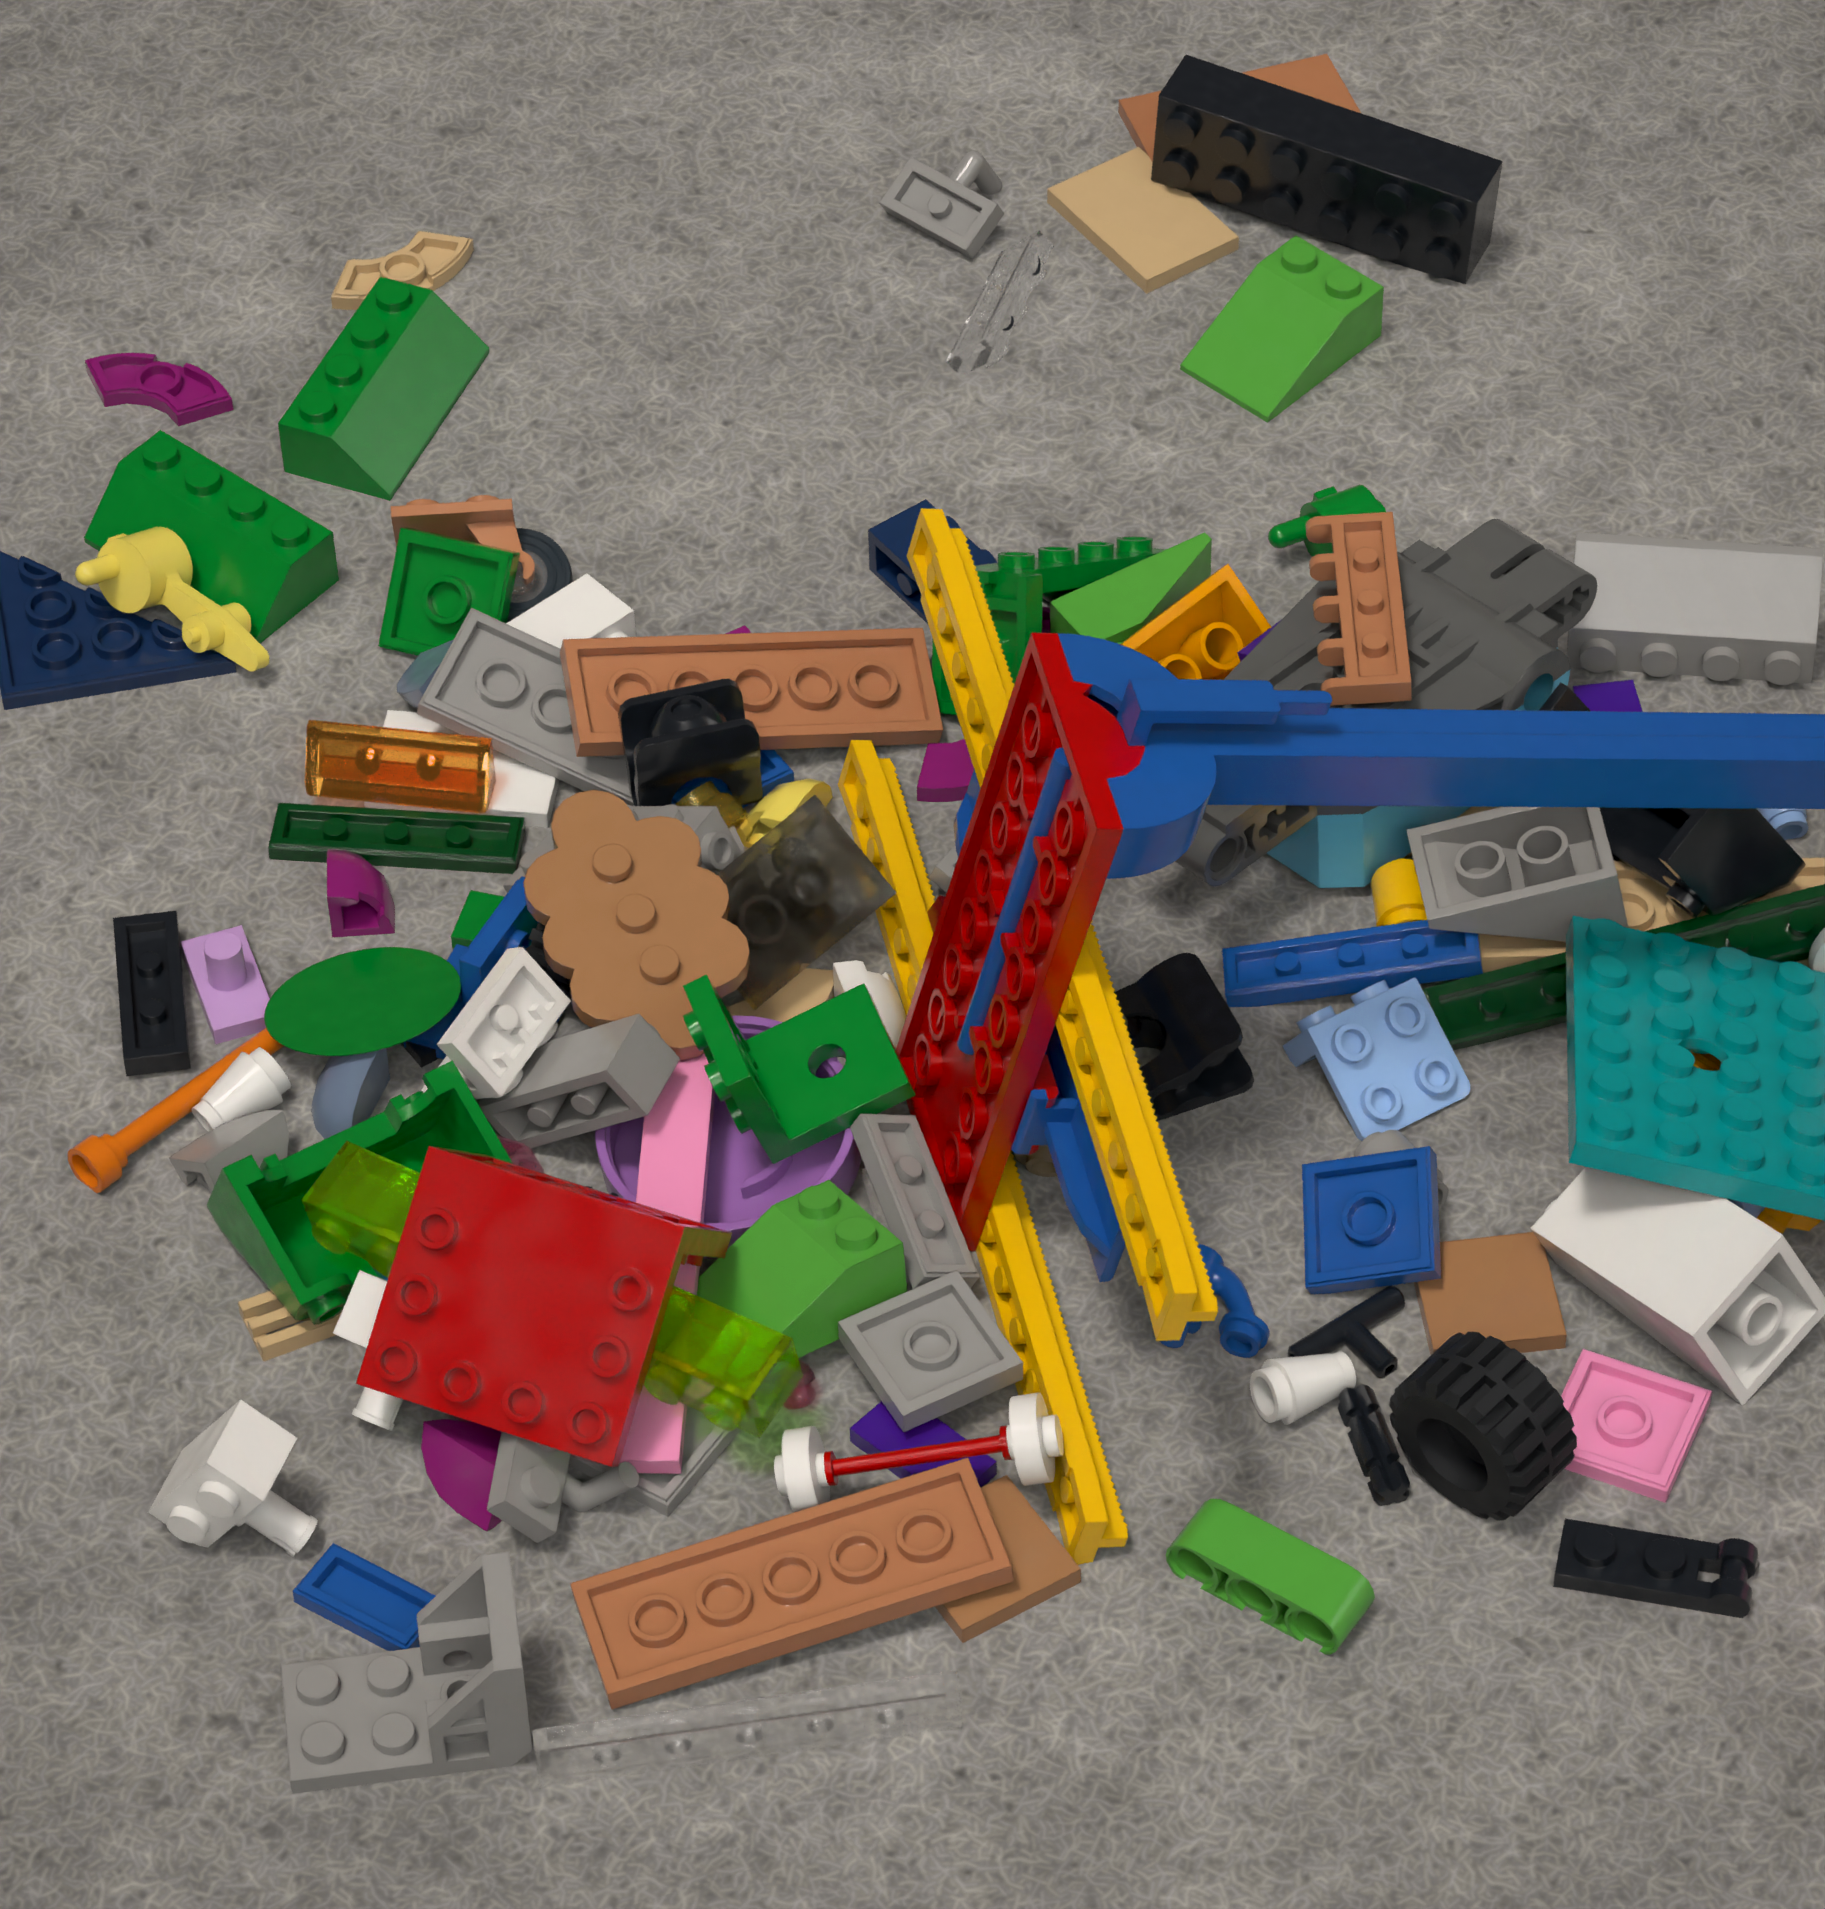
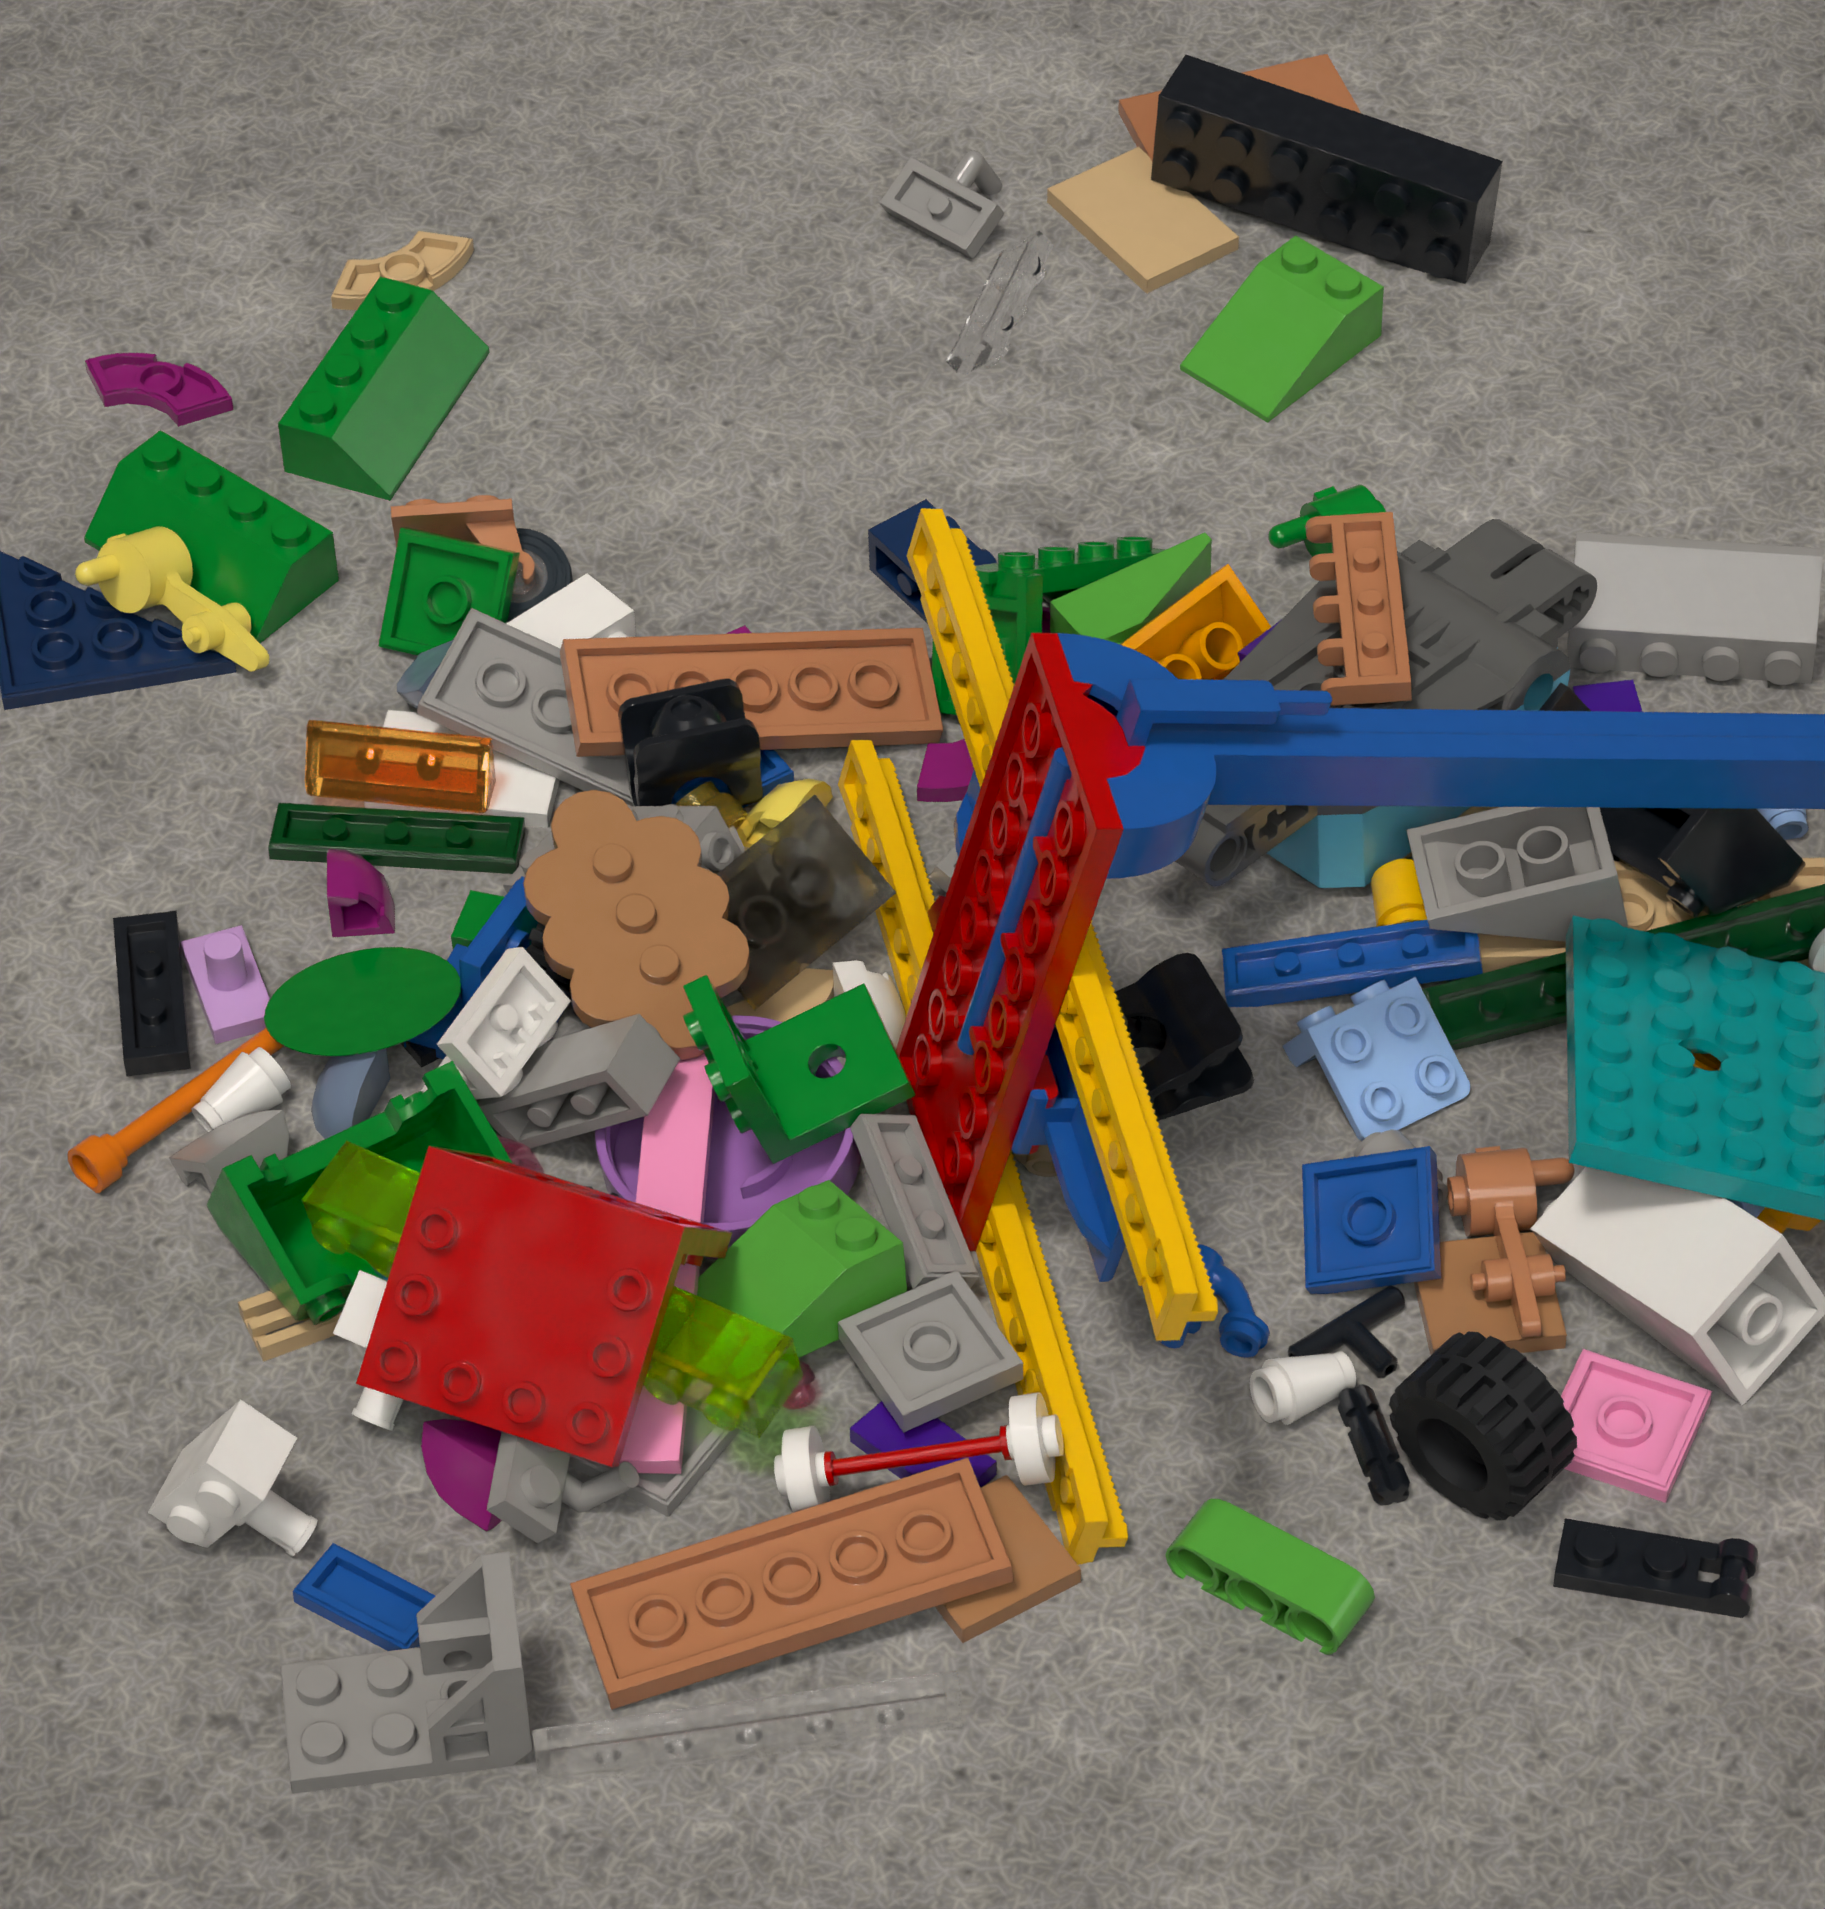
none -> nougat piece [1447,1146,1575,1338]

